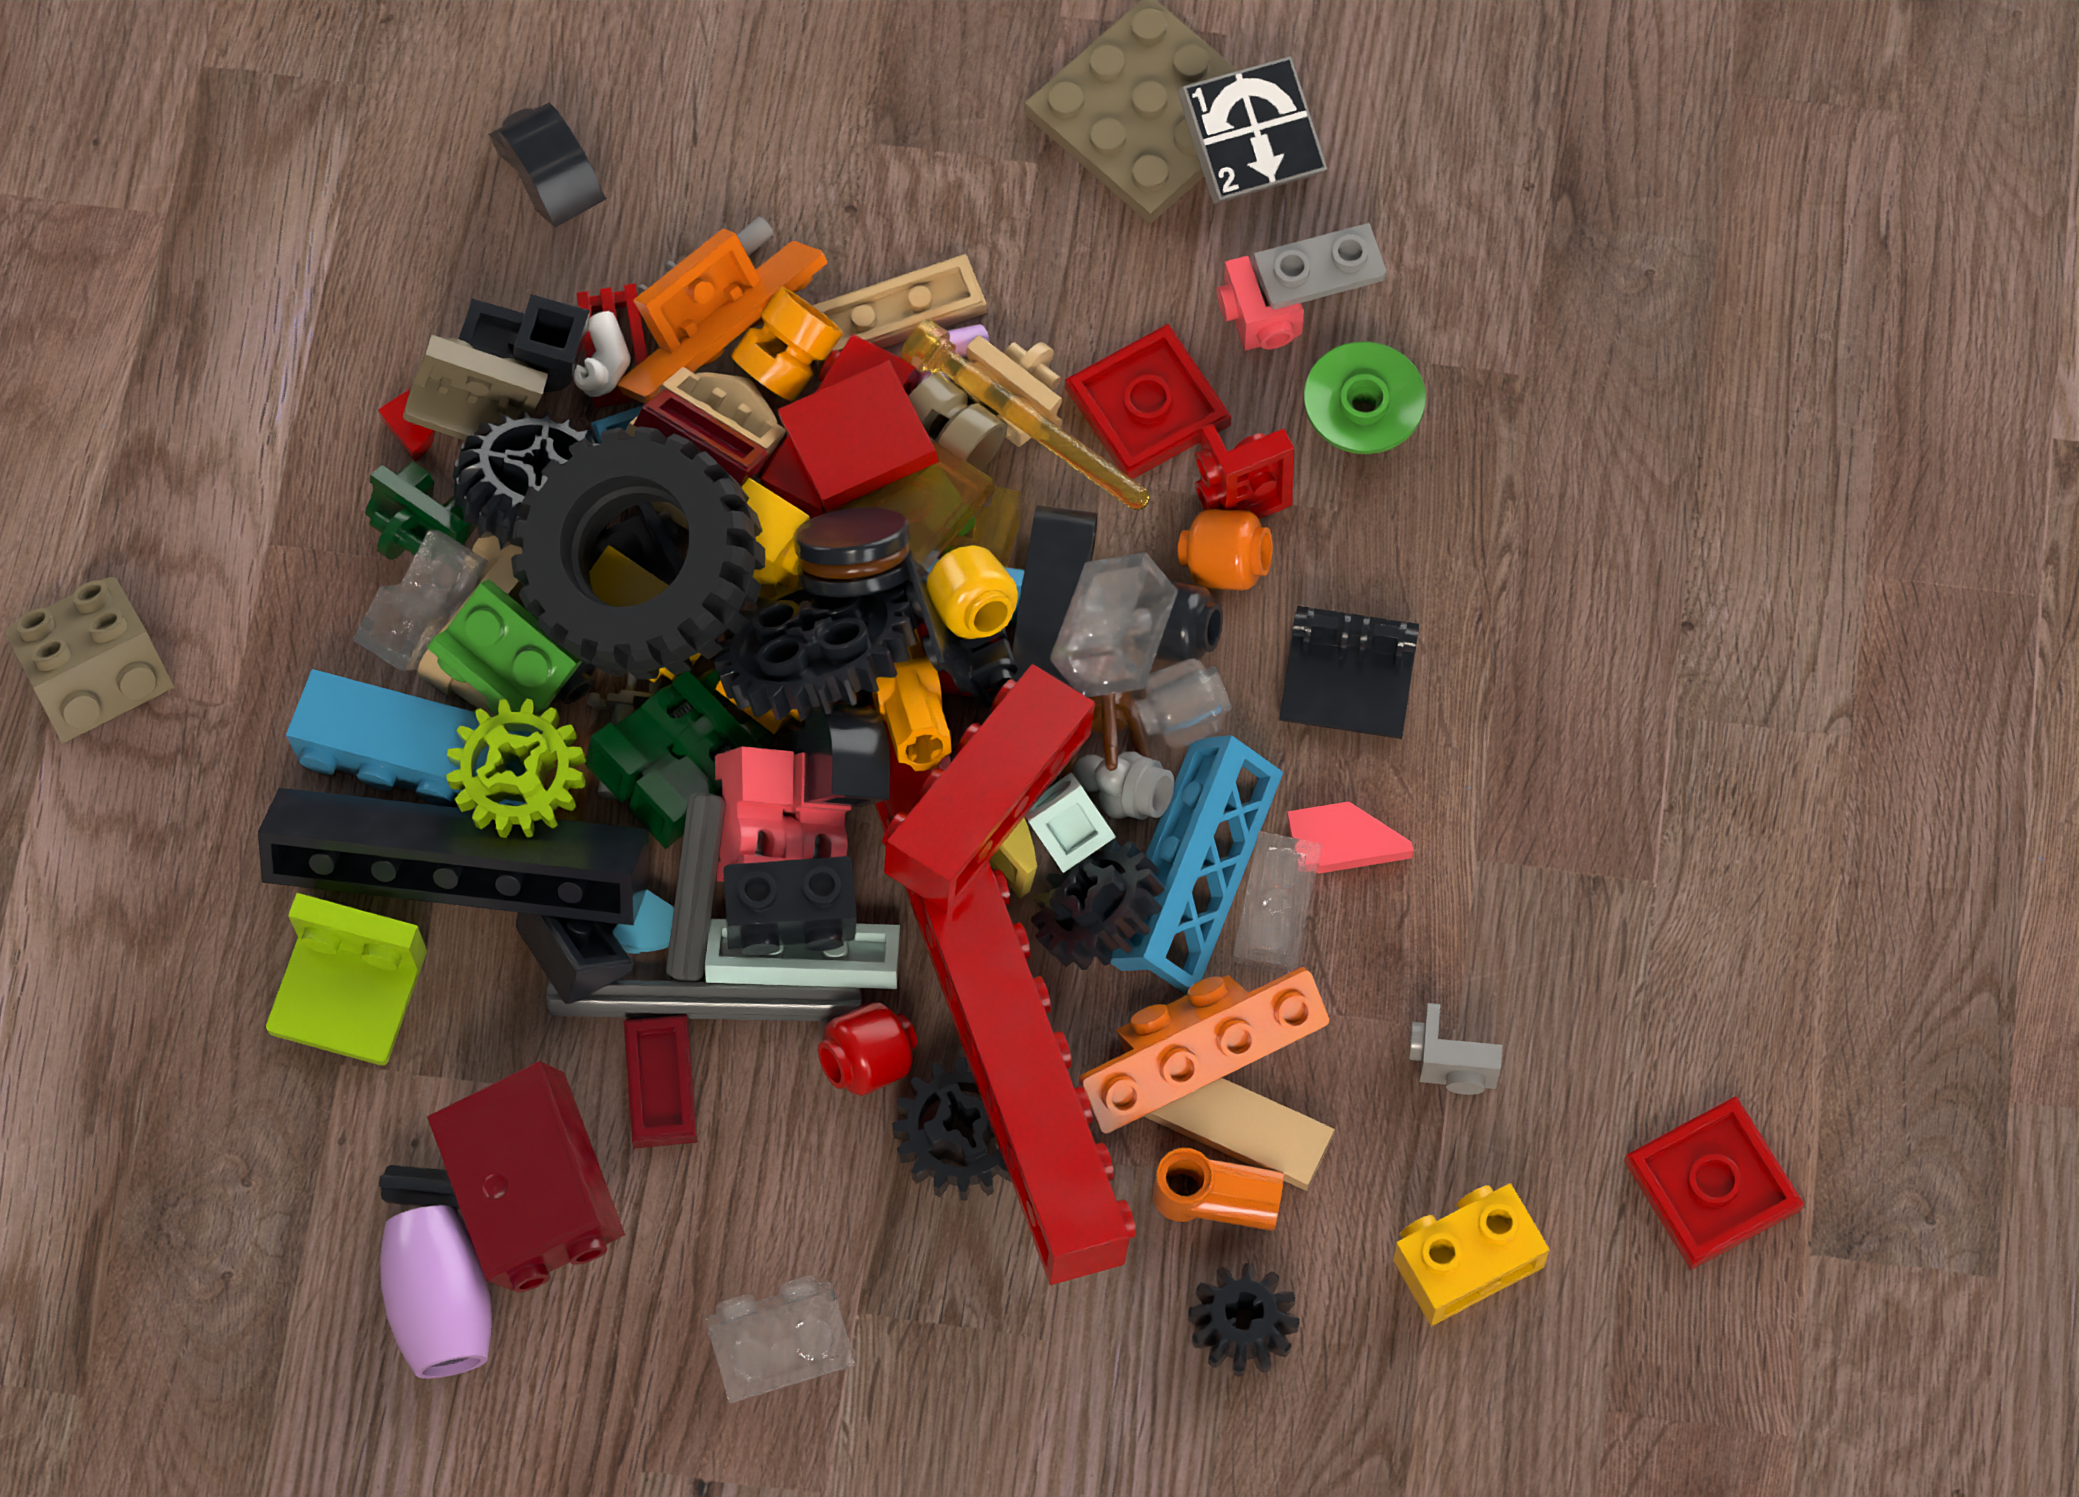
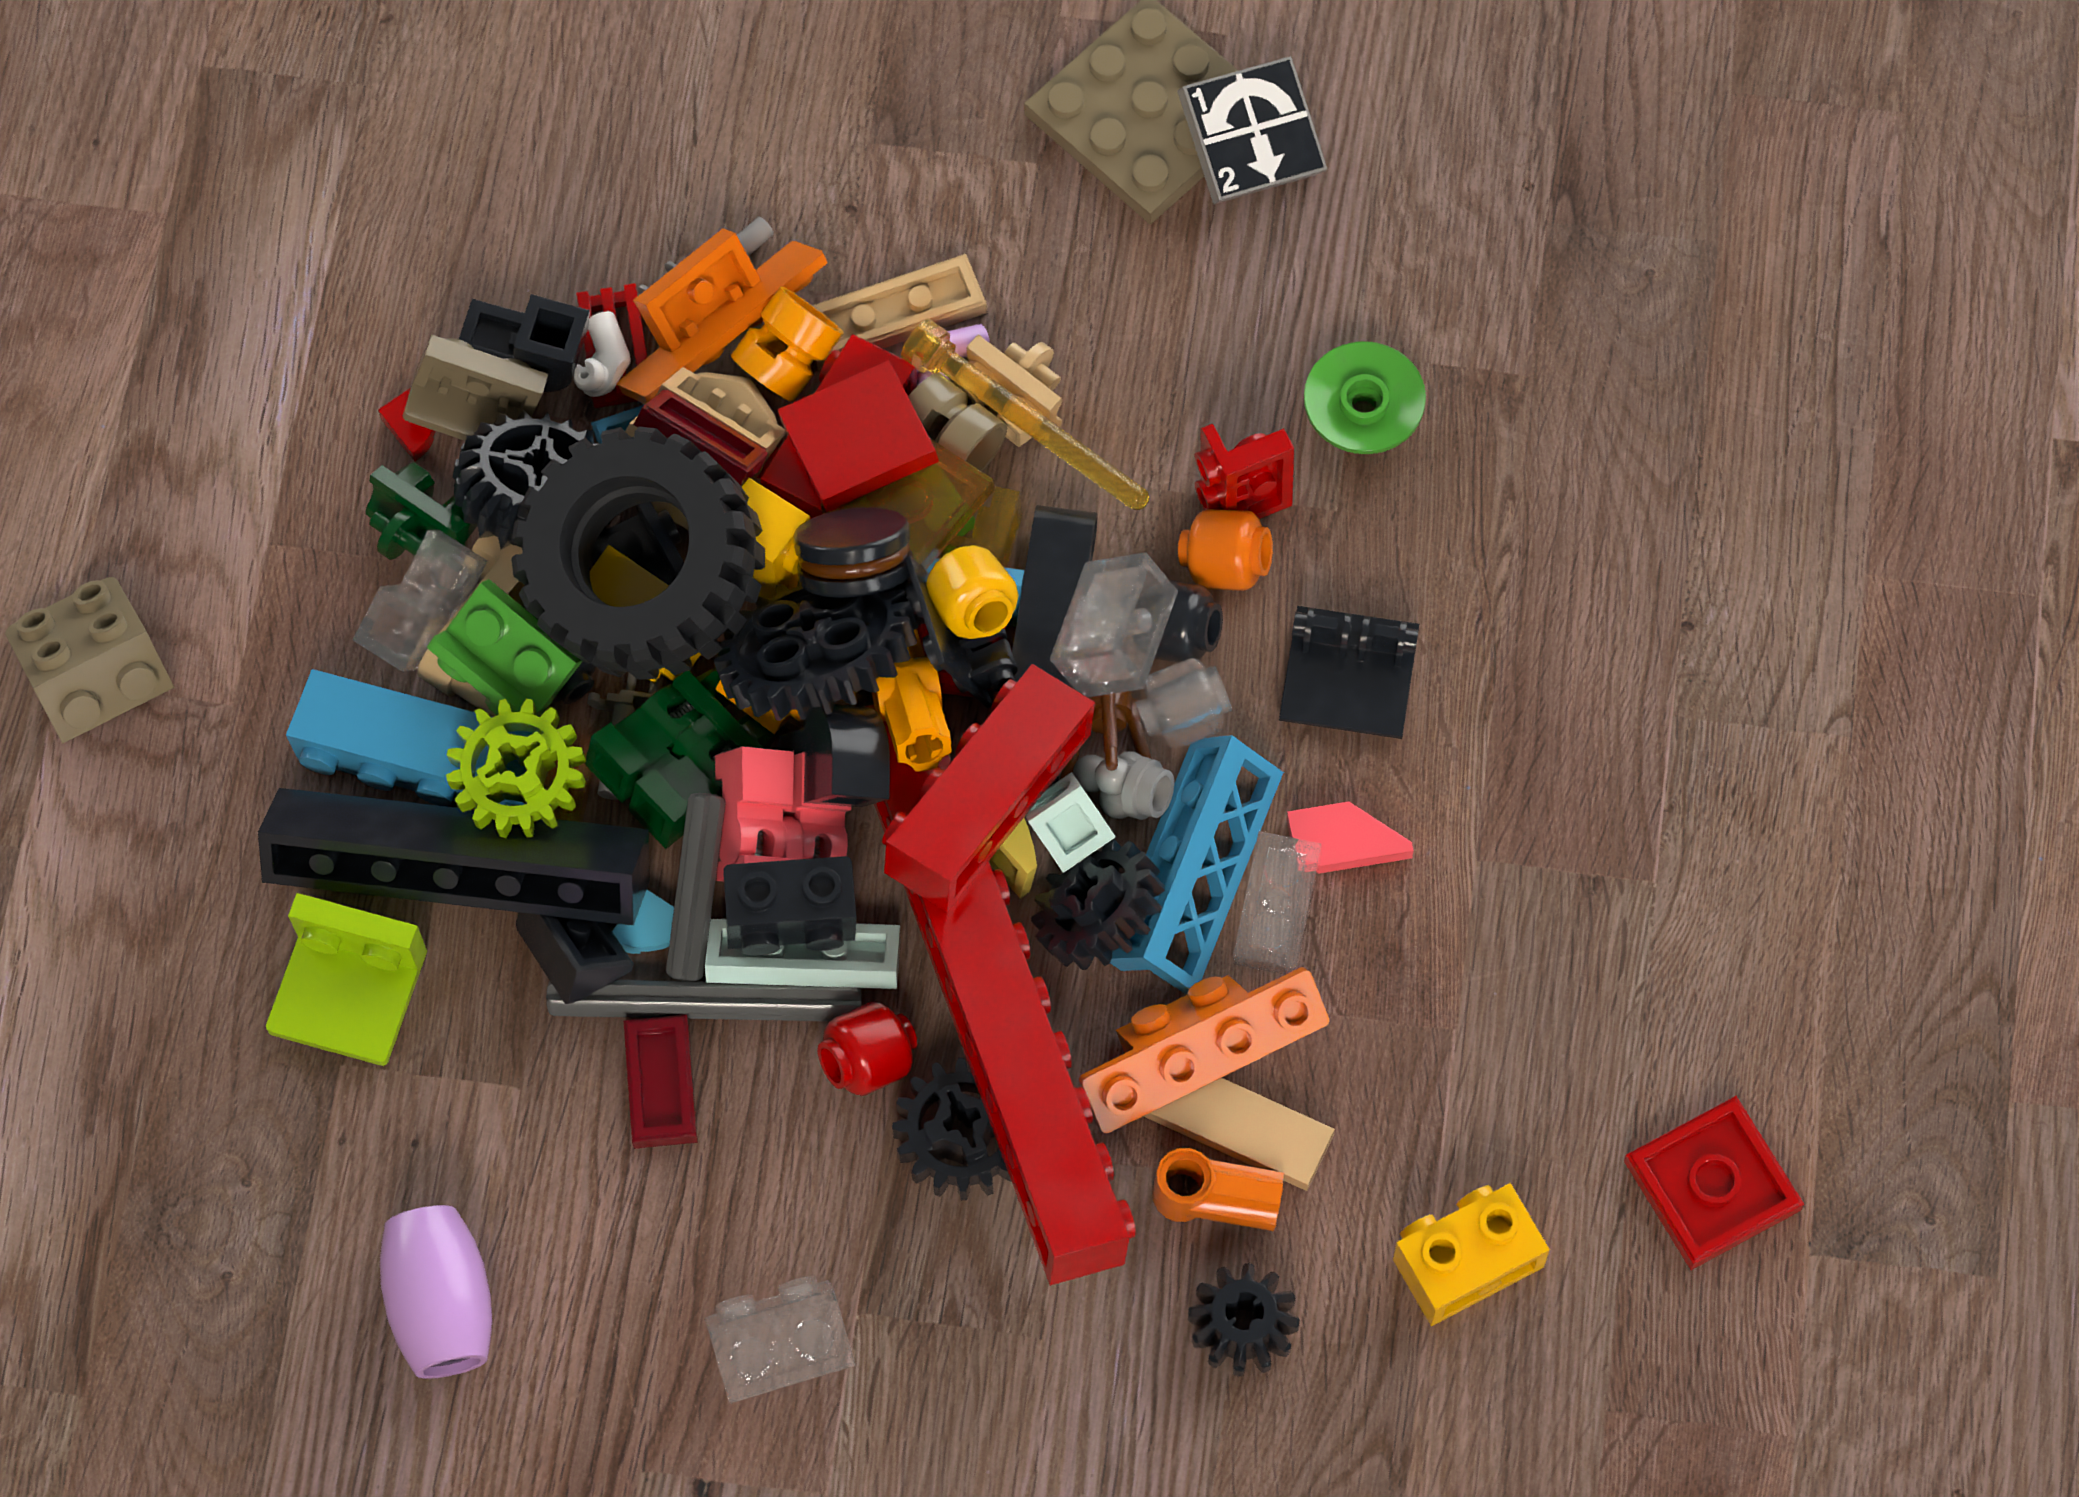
dark red piece [379,1061,625,1292] -> none
black brick [488,102,606,227] -> none
red tile [1065,324,1232,482] -> none
coral bracket [1216,256,1304,351] -> none
light grey bracket [1253,223,1386,309] -> none
light grey bracket [1409,1003,1502,1095] -> none

